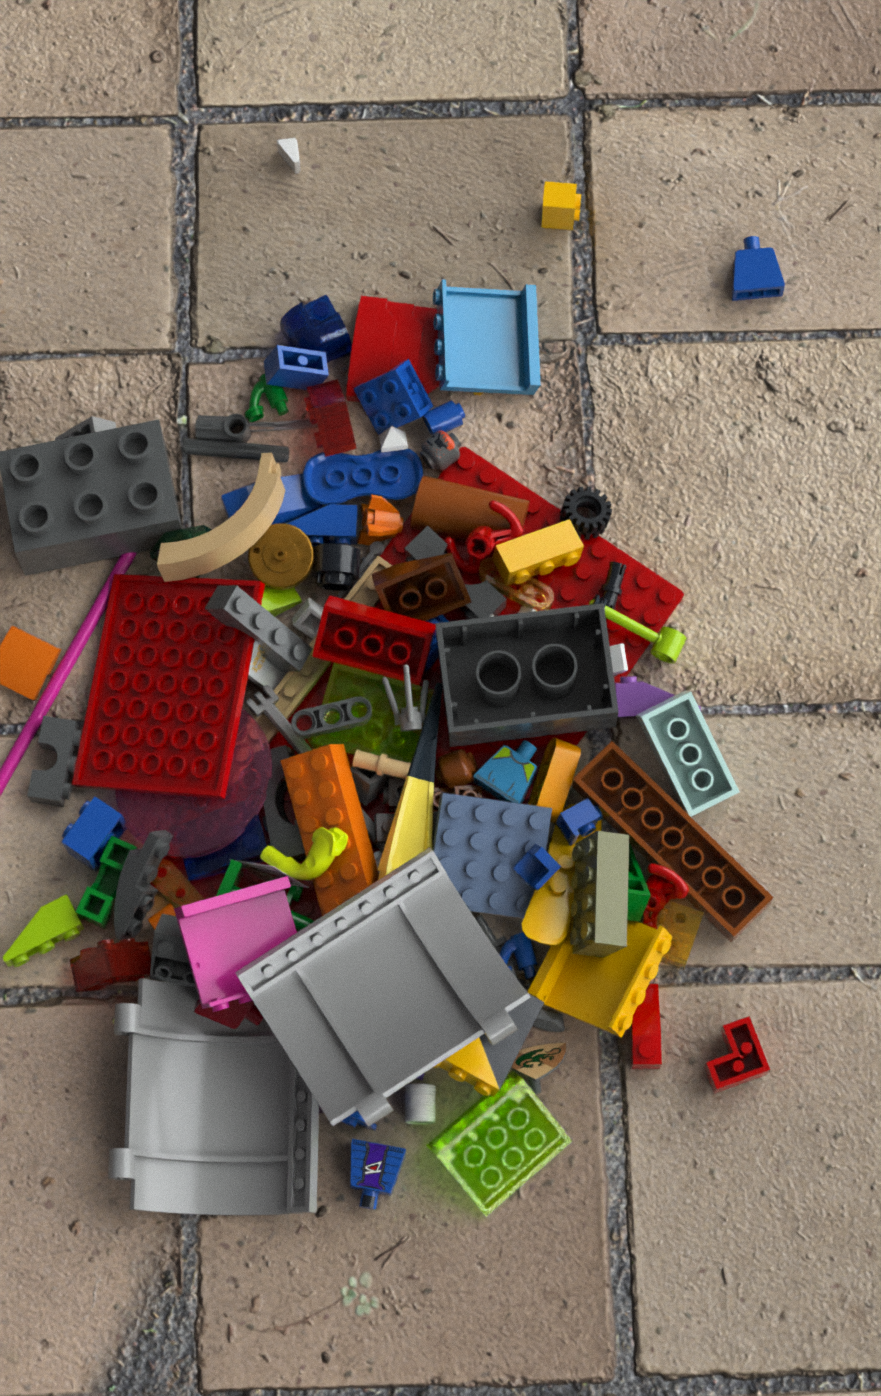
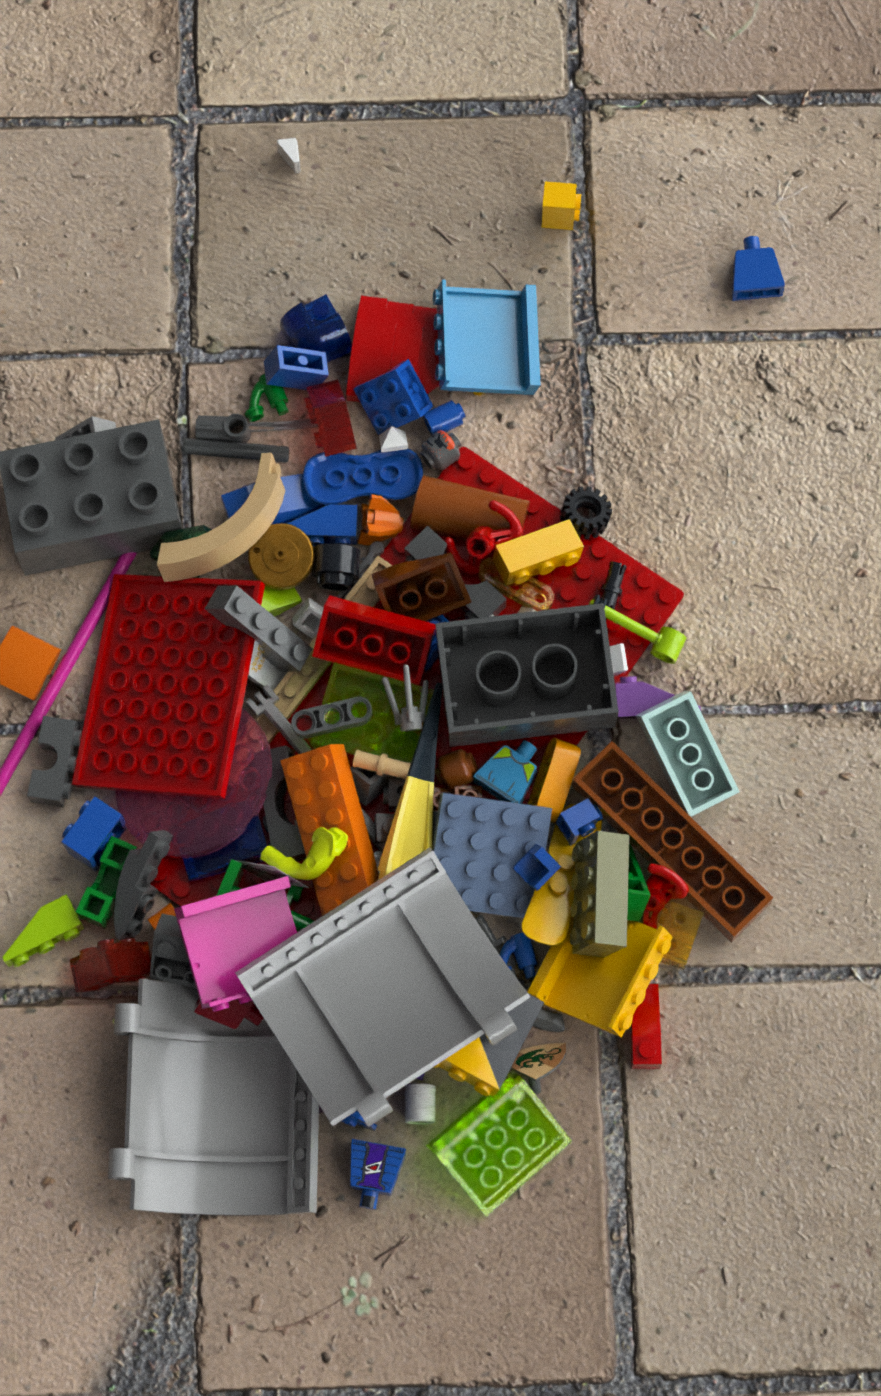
clear yellow plate [152,859,205,908] -> none
red brick [704,1016,770,1094] -> none

